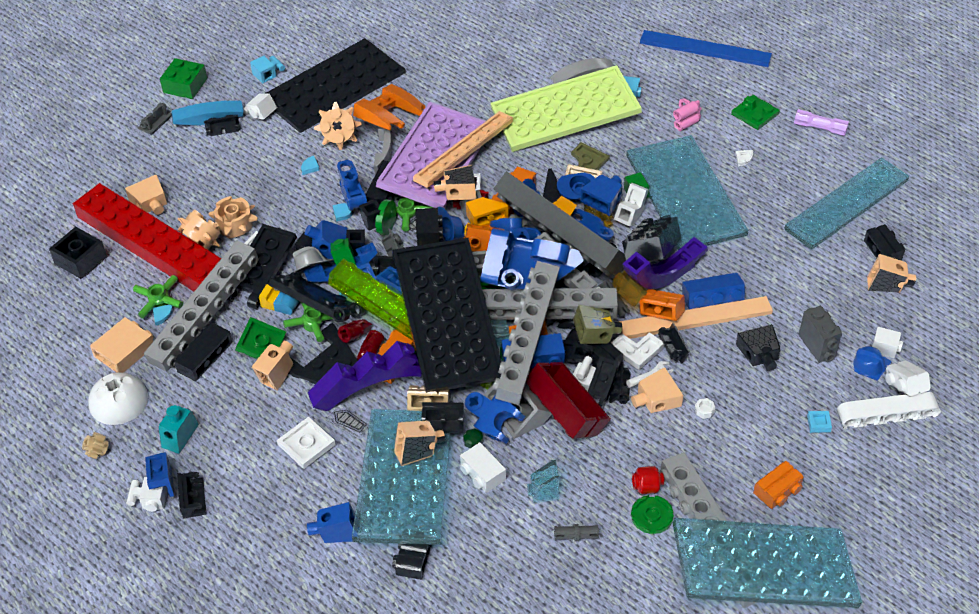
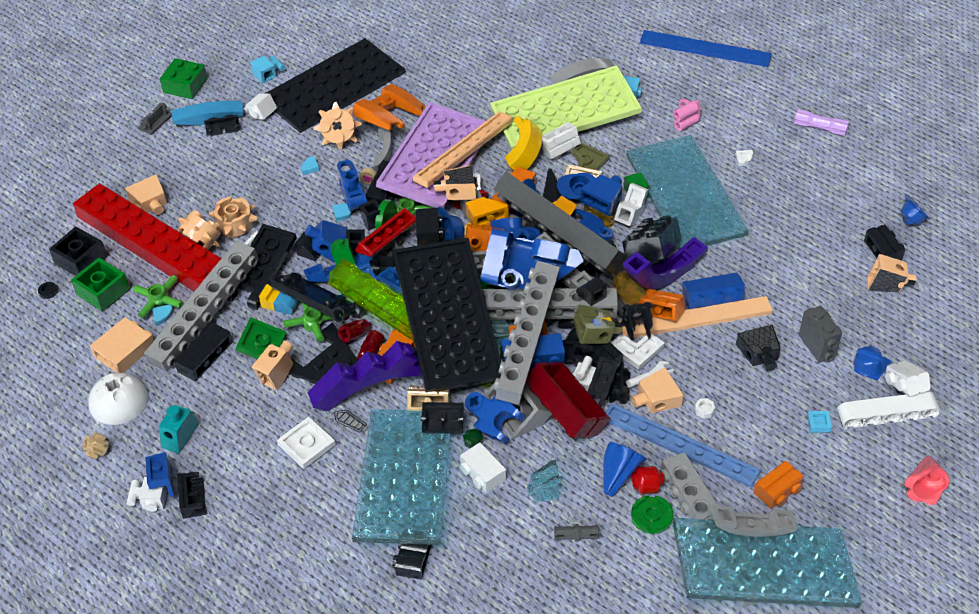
light grey piece [293,246,334,273] -> none
blue torso [307,502,360,543] -> none
torso [394,421,445,466] -> none
black hinge [658,323,690,364] -> none
green hinge [731,94,780,130] -> none
clear light blue plate [784,157,909,250] -> none
white brick [872,327,903,358] -> none
none -> black tile [38,282,58,299]
none -> green brick [71,257,130,311]
none -> red slope [356,208,416,257]
none -> tan tile [359,168,376,184]
none -> yellow arch [504,115,542,170]
none -> white brick [541,122,581,159]
none -> black brick [576,278,607,306]
none -> blue hat [603,441,647,497]
none -> medium blue tile [605,403,761,488]
none -> black piece [621,302,654,341]
none -> light grey slope [711,505,798,537]
none -> blue piece [901,194,930,225]
none -> coral hat [905,456,949,505]

